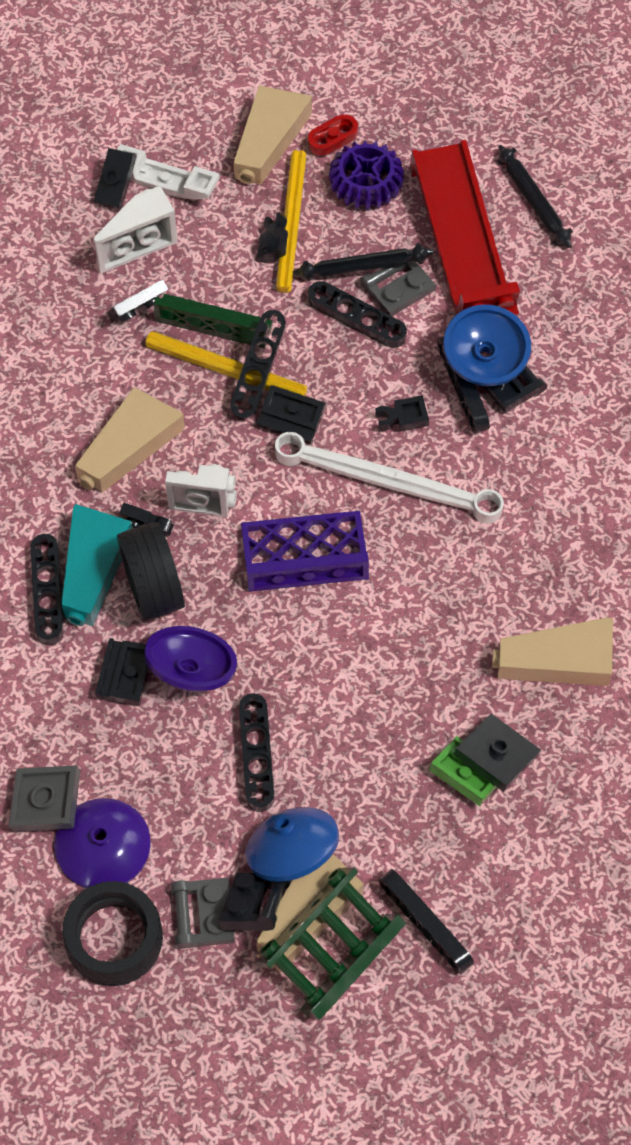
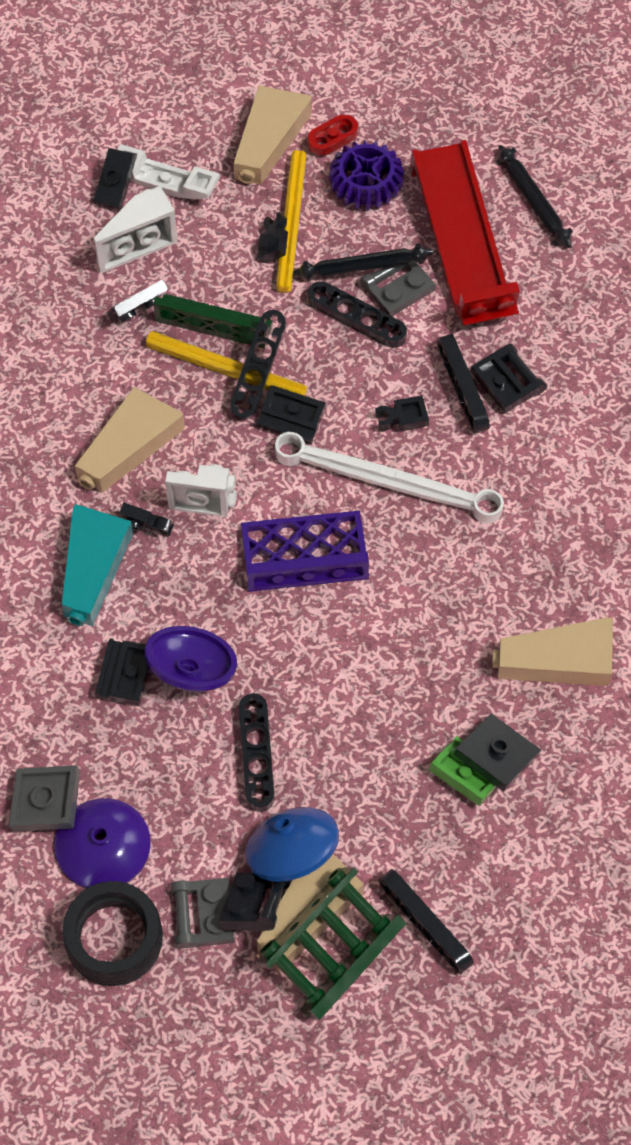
black beam [31,534,64,645] -> none
black tyre [117,522,185,620] -> none
blue dish [443,305,531,386] -> none

